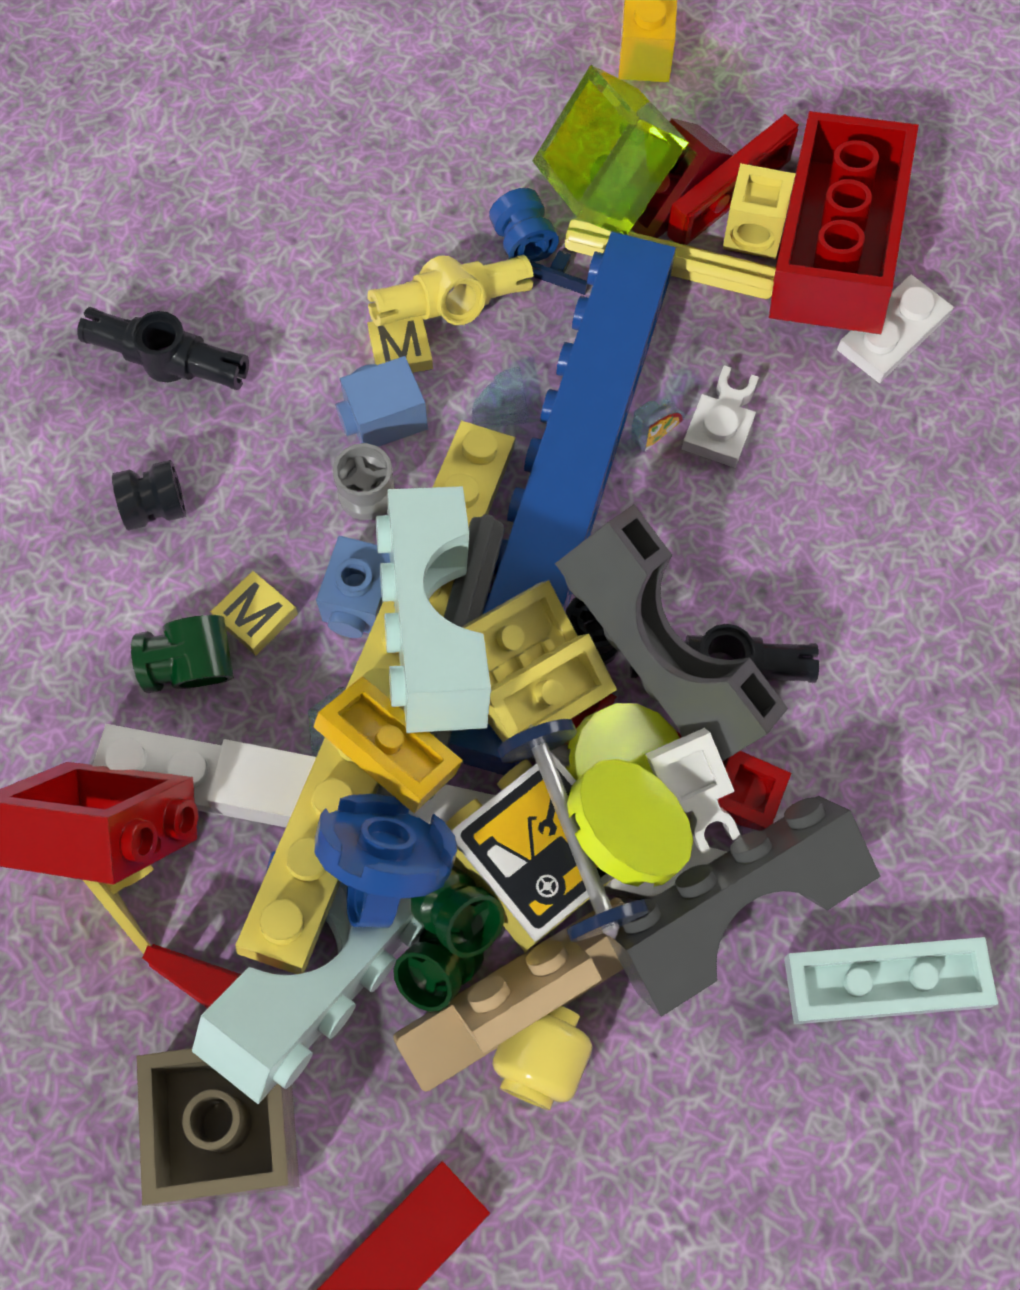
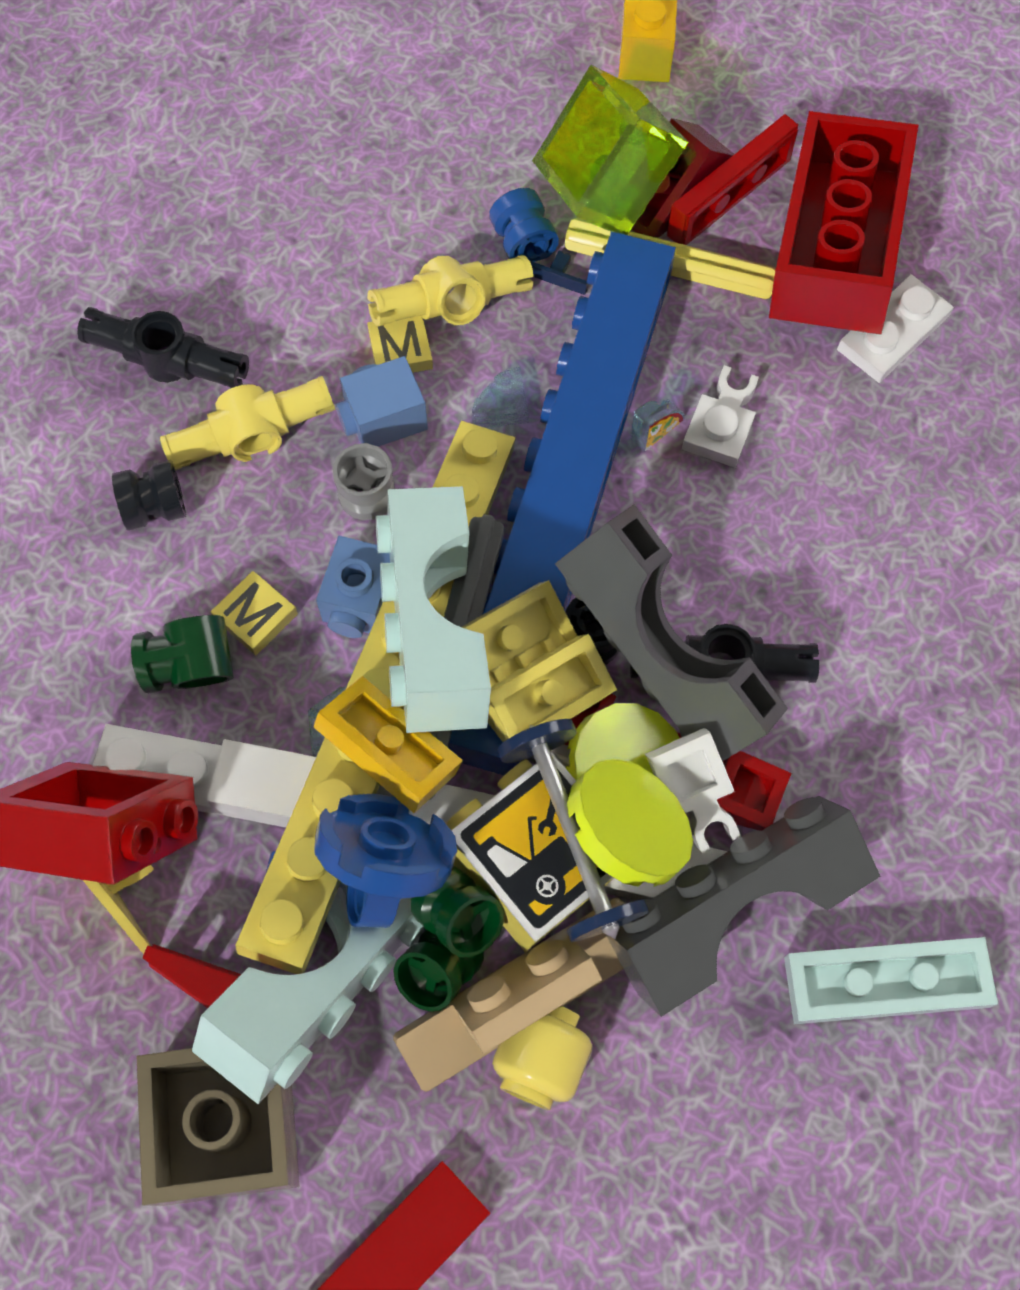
light yellow brick [723,163,795,259] -> none
none -> light yellow pin [160,376,336,470]

